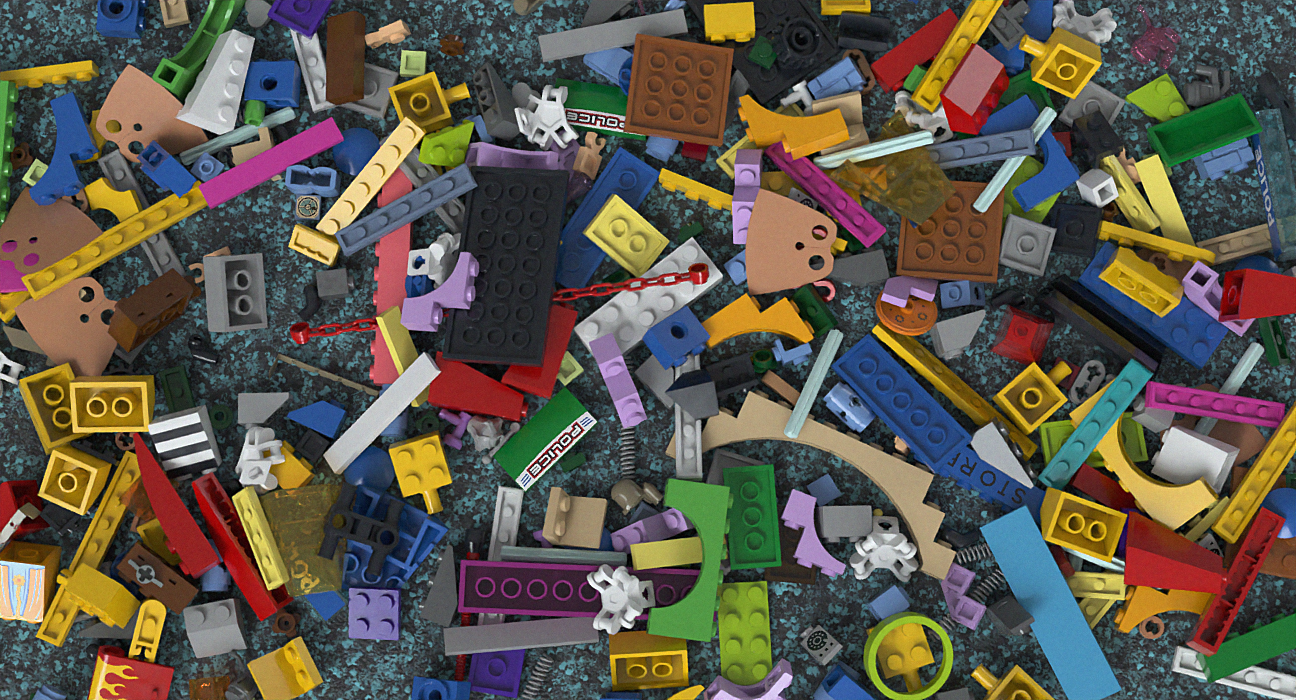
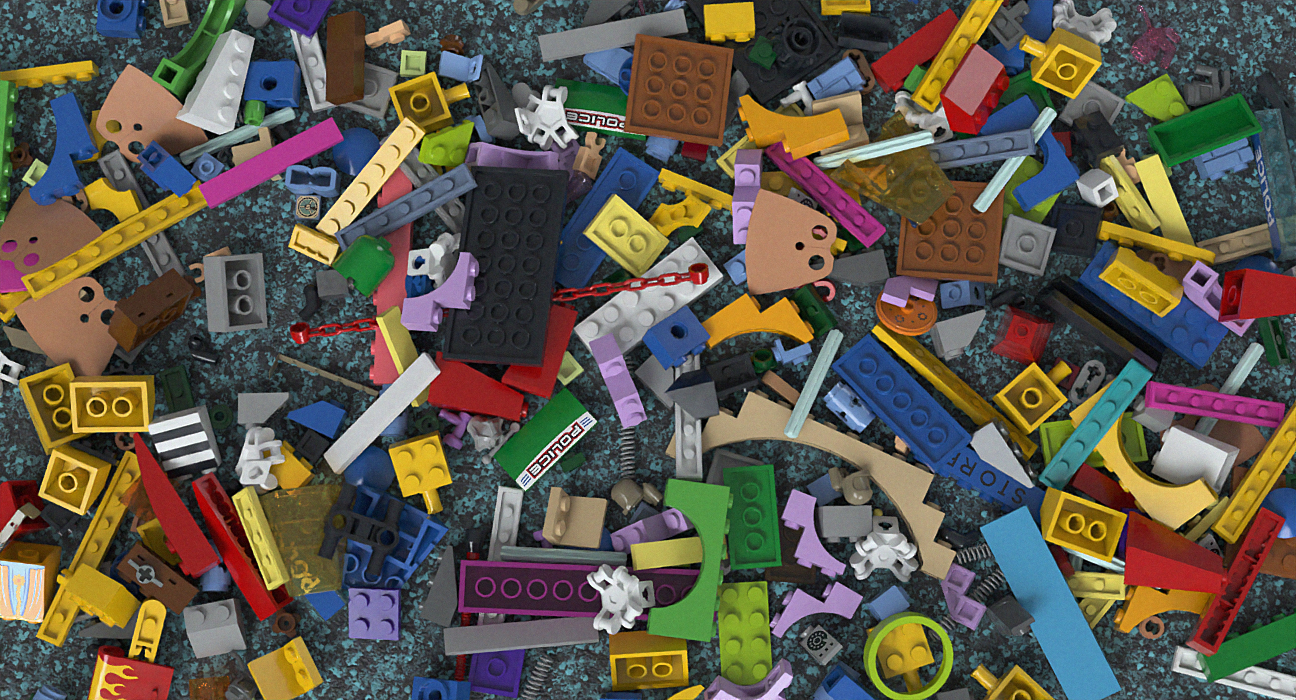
none -> green cylinder [331,234,396,298]
none -> light blue bracket [438,51,483,84]
none -> yellow tile [648,194,712,237]
none -> lavender arch [769,581,863,638]
none -> dark tan piece [828,467,873,505]

